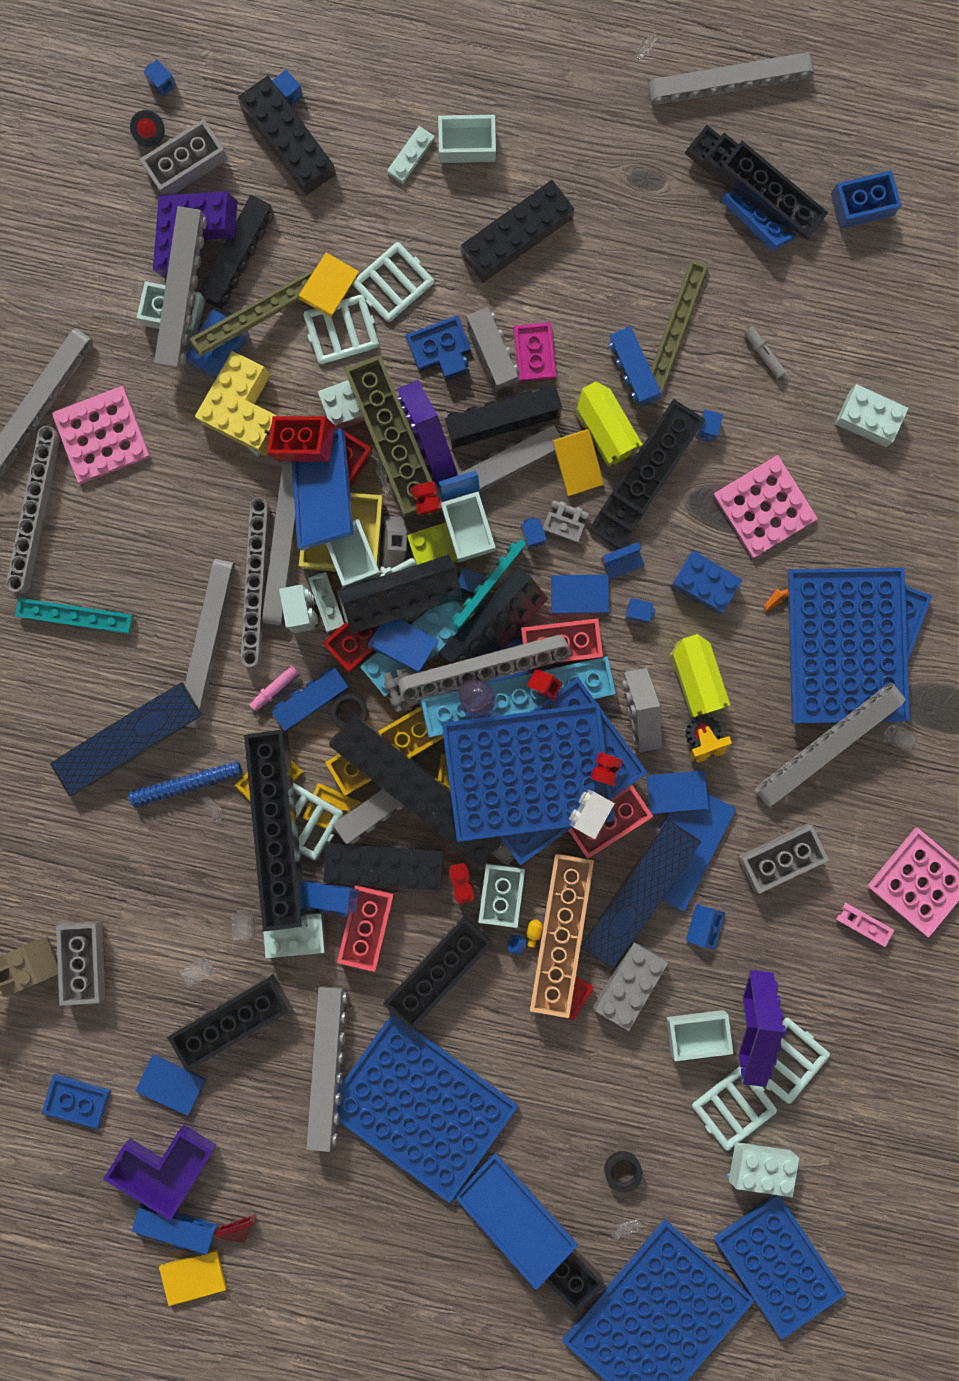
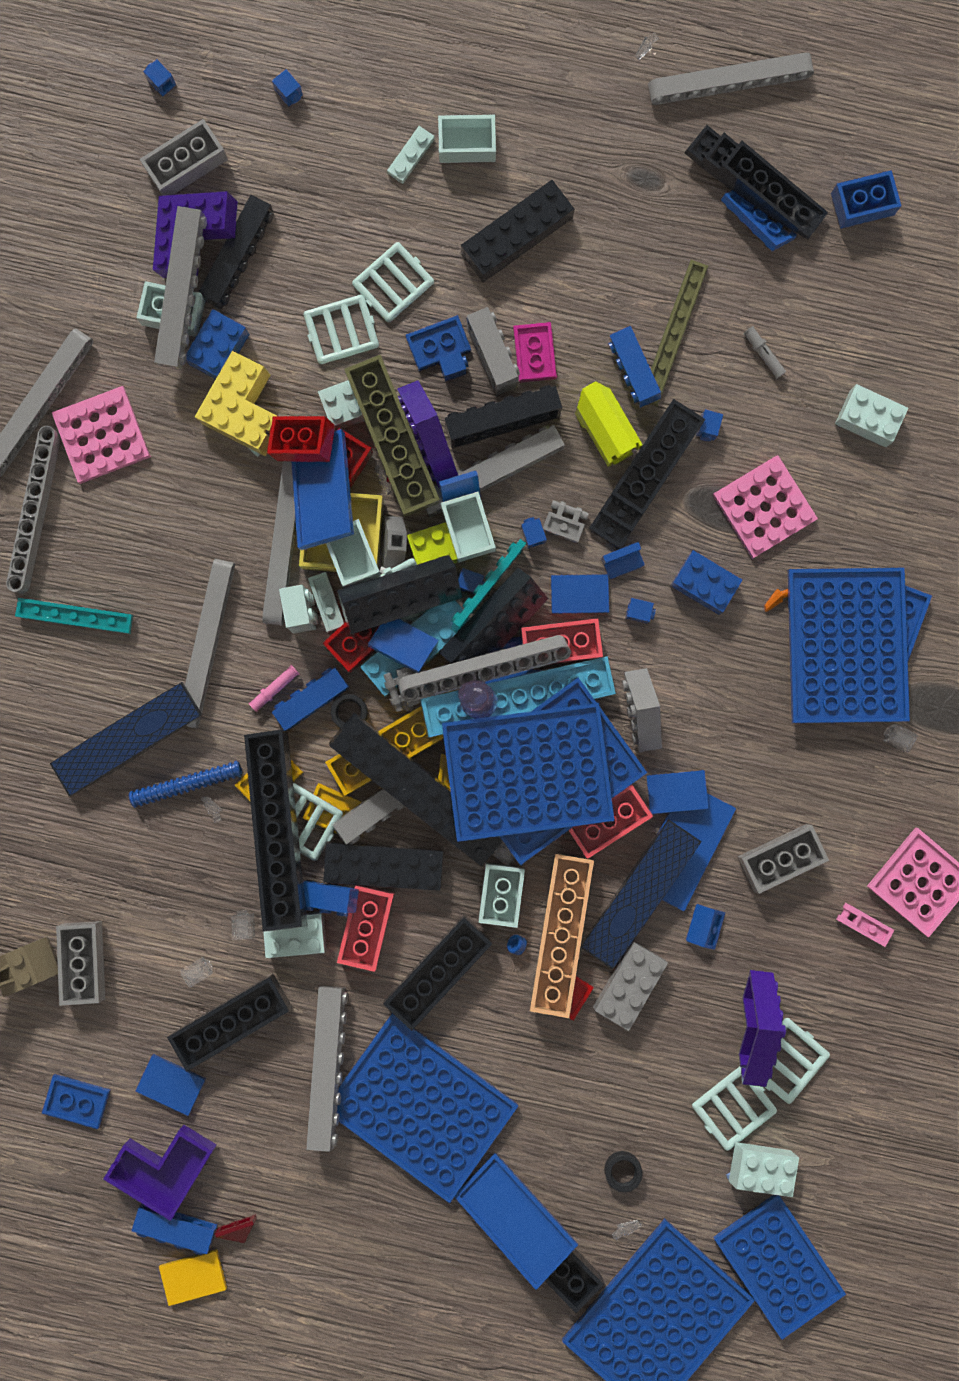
black wheel [130,110,165,147] -> none
olive tile [189,268,316,357] -> none
black brick [238,76,336,196] -> none
light grey beam [241,497,270,668] -> none
yellow tile [298,253,359,318] -> none
red wheel [410,481,442,516] -> none
red brick [449,861,474,905] -> none
yellow cylinder [526,920,543,948] -> none
red brick [527,669,563,700] -> none
yellow tile [552,429,604,496] -> none
white brick [569,790,615,839] -> none
red wheel [590,752,623,787] -> none
light aqua piece [666,1010,733,1061] -> none
neon yellow brick [669,634,730,718] -> none
plate [685,715,732,763] -> none
light grey beam [755,683,906,806] -> none

